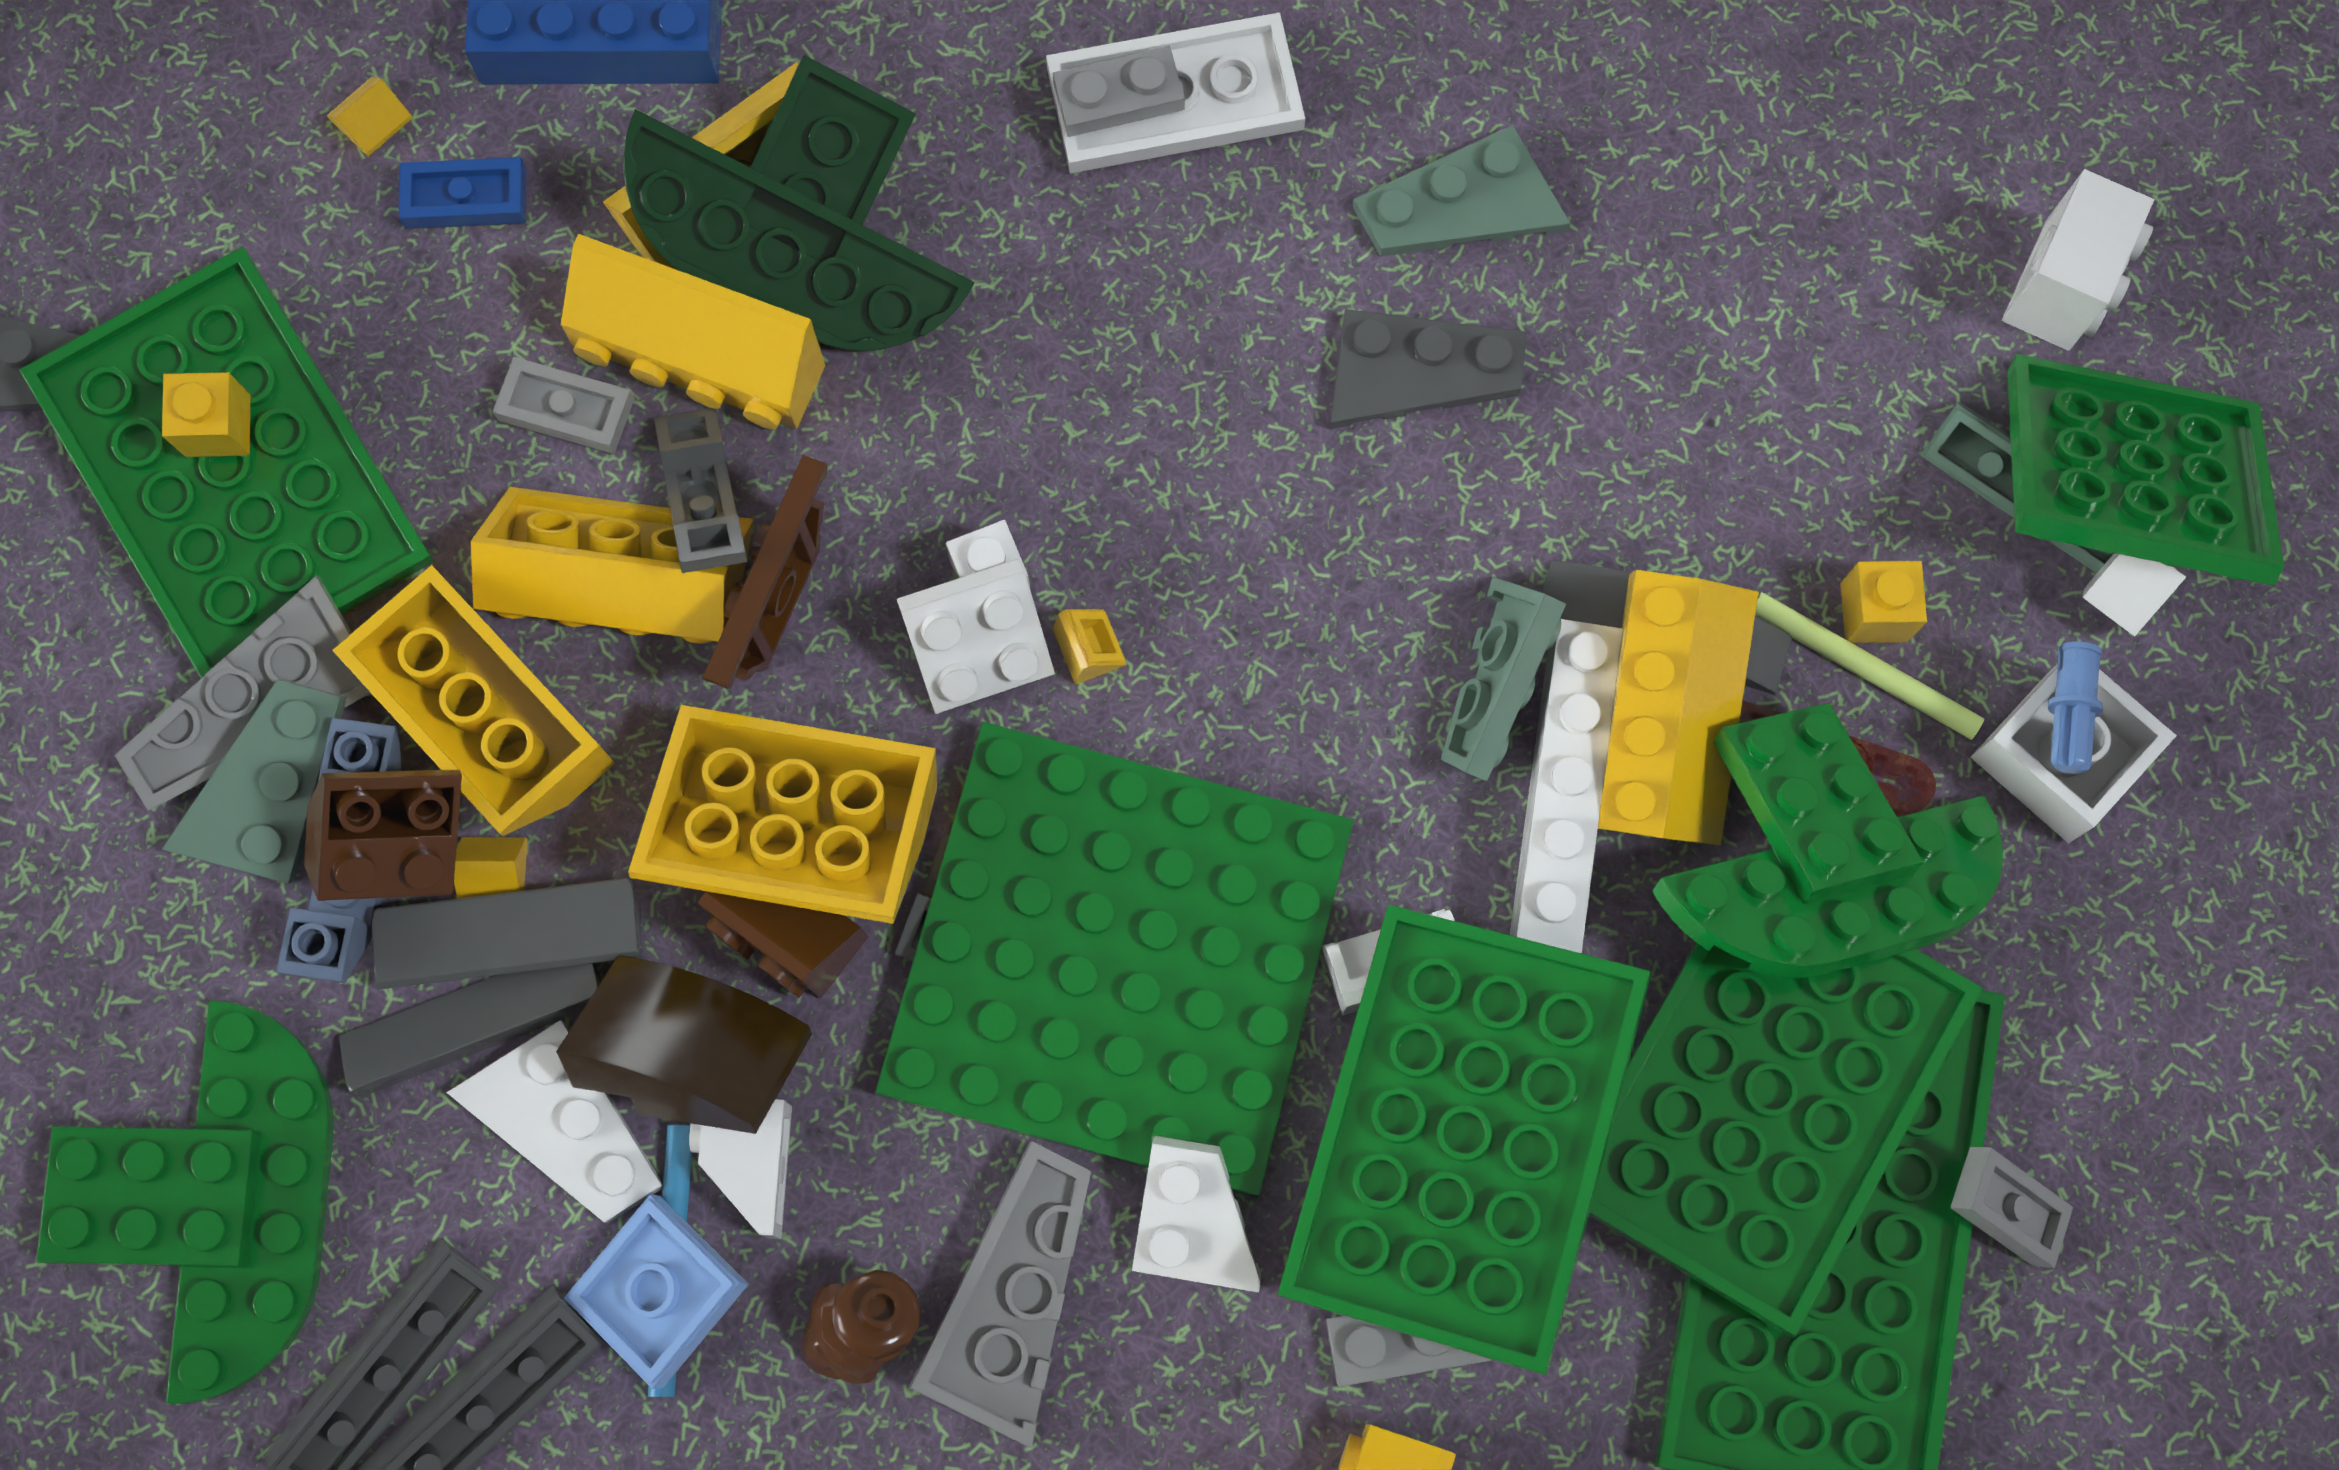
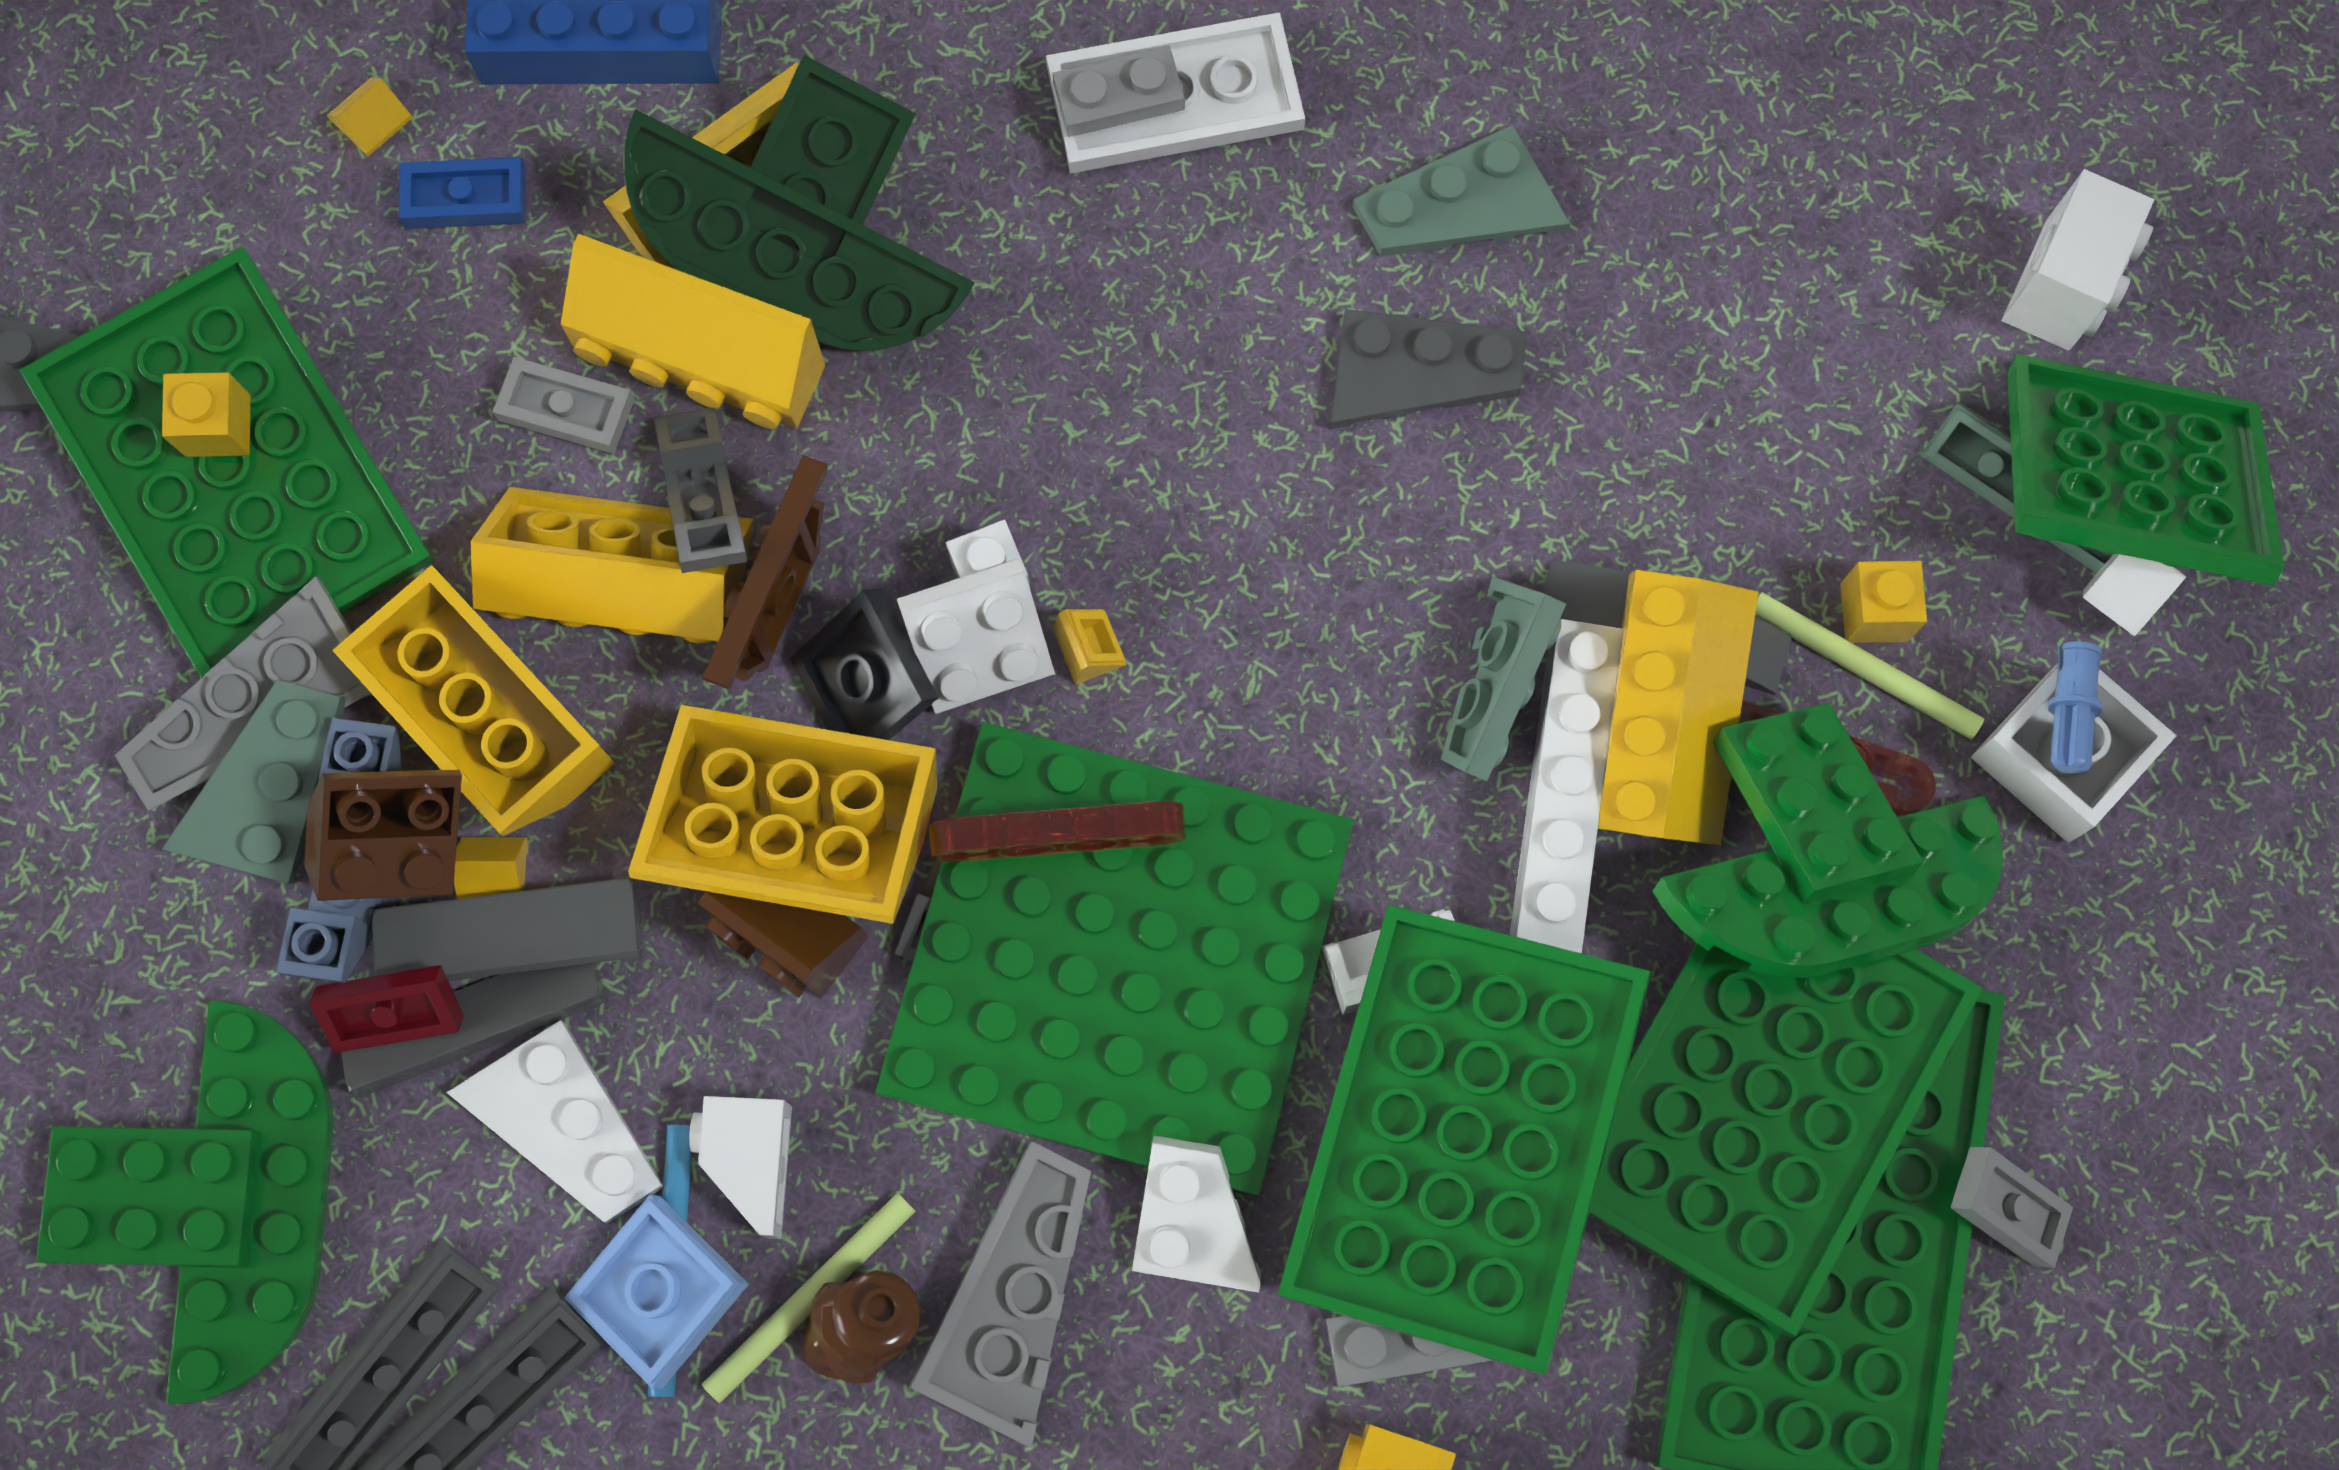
dark brown slope [556,955,812,1134] -> none
none -> dark red plate [309,965,464,1053]
none -> yellowish green bar [702,1192,916,1403]
none -> black plate [790,588,939,740]
none -> clear red beam [929,801,1186,862]

